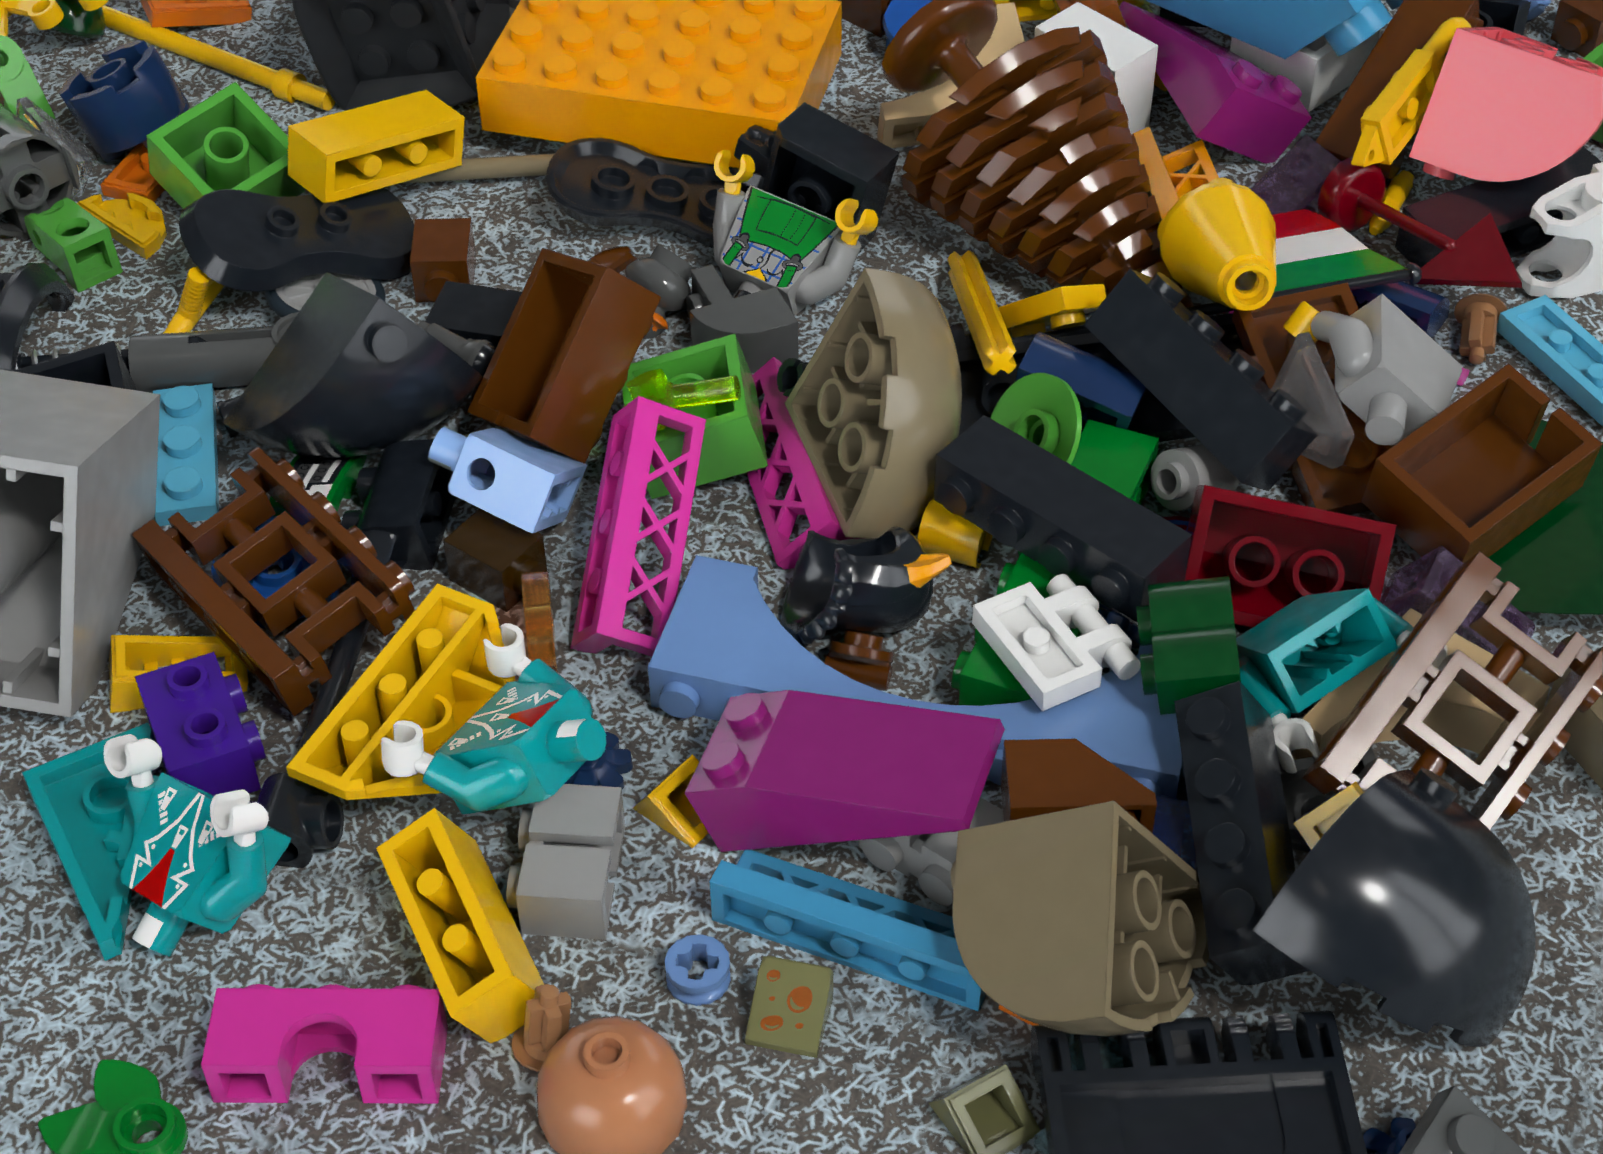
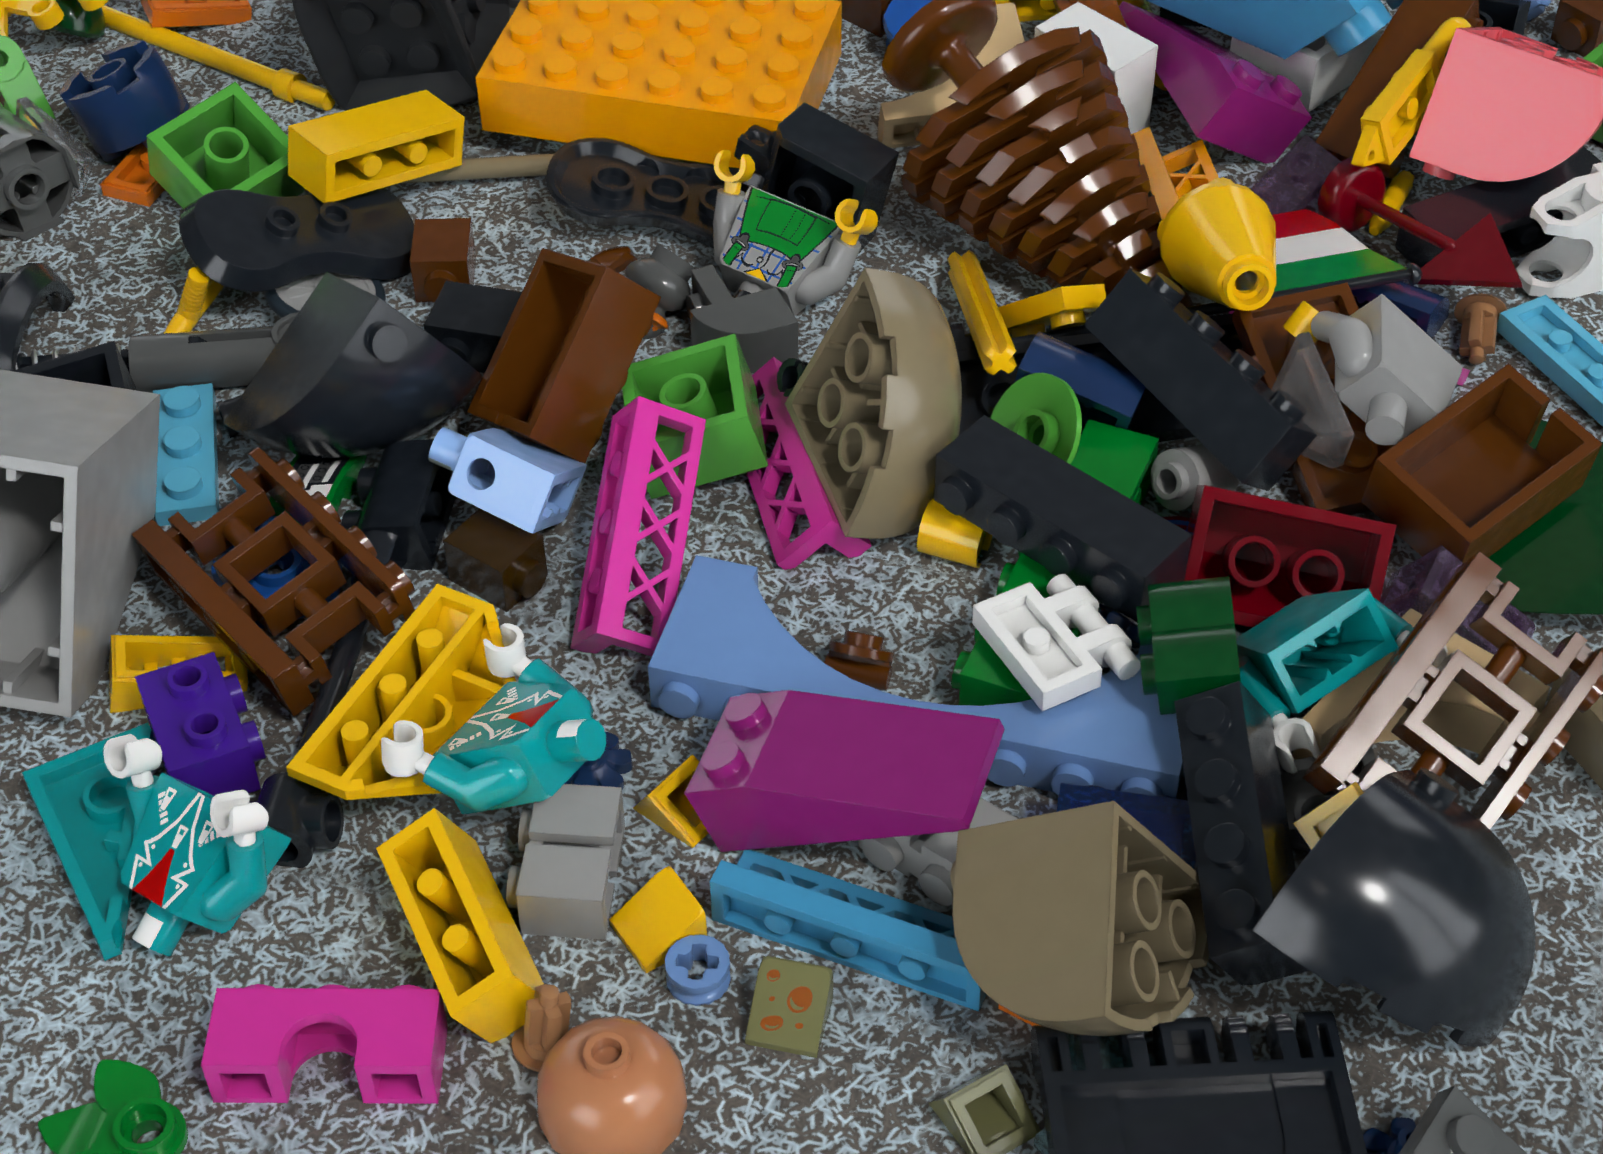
bright green leg [24,197,123,293] -> none
yellow tile [77,193,167,260] -> none
dark grey piece [418,320,496,377] -> none
clear orange piece [522,570,558,673] -> none
clear neon green bar [623,369,741,431] -> none
black hair [780,526,952,648] -> none
reddish brown slope [1001,739,1157,834] -> none
none -> yellow slope [609,866,707,973]

